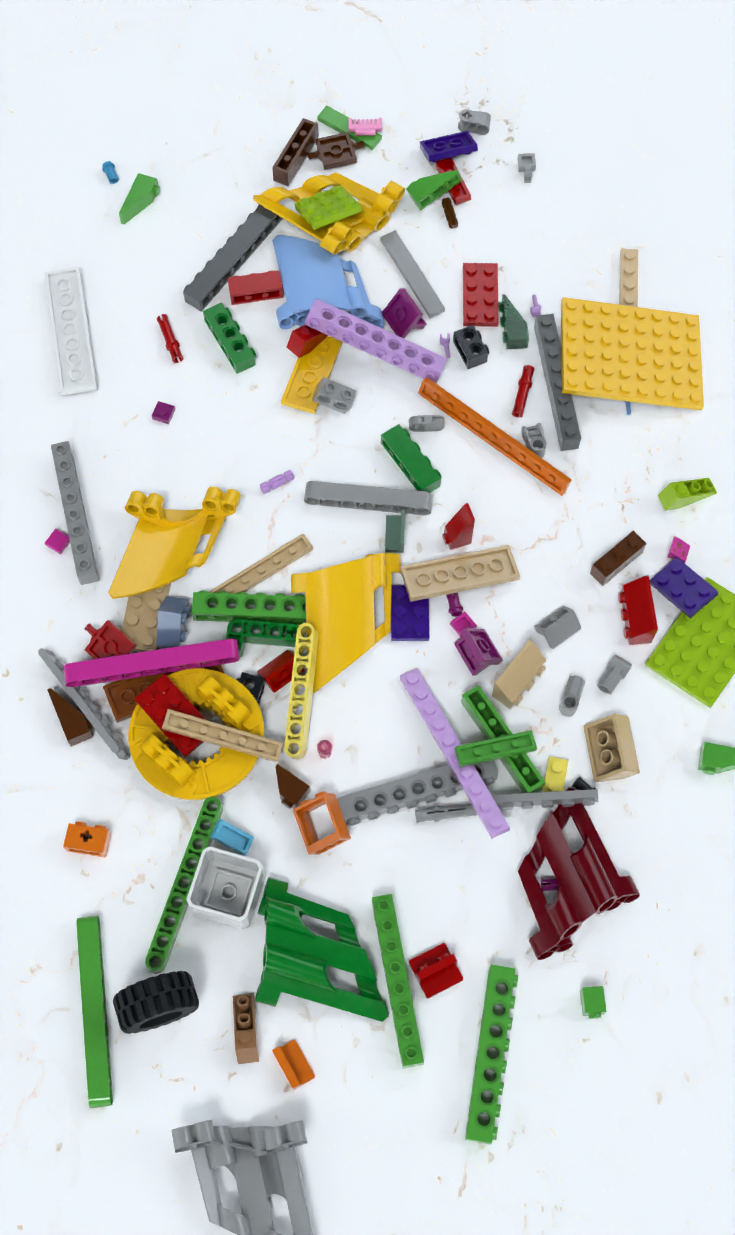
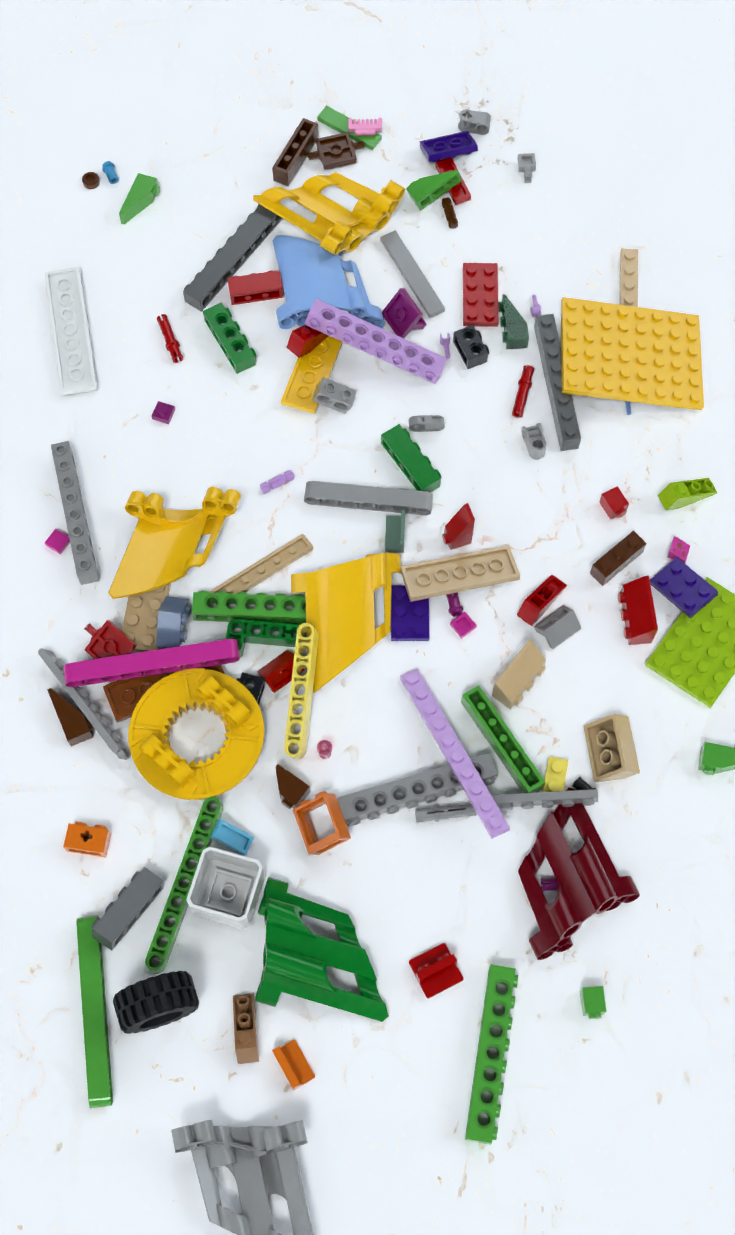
red plate [134,674,206,758] -> none
tan tile [162,709,283,763] -> none
lime plate [294,185,362,230] -> none
bright green brick [371,894,424,1069] -> none
orange plate [418,377,572,496] -> none
magenta bracket [454,628,503,676] -> none
bright green tile [454,730,538,767] -> none
light grey piece [559,675,586,717] -> none
light grey piece [597,655,632,695] -> none
none -> reddish brown tile [82,172,100,189]
none -> dark grey brick [91,867,164,951]
none -> red slope [517,575,567,626]
none -> red brick [599,486,629,520]

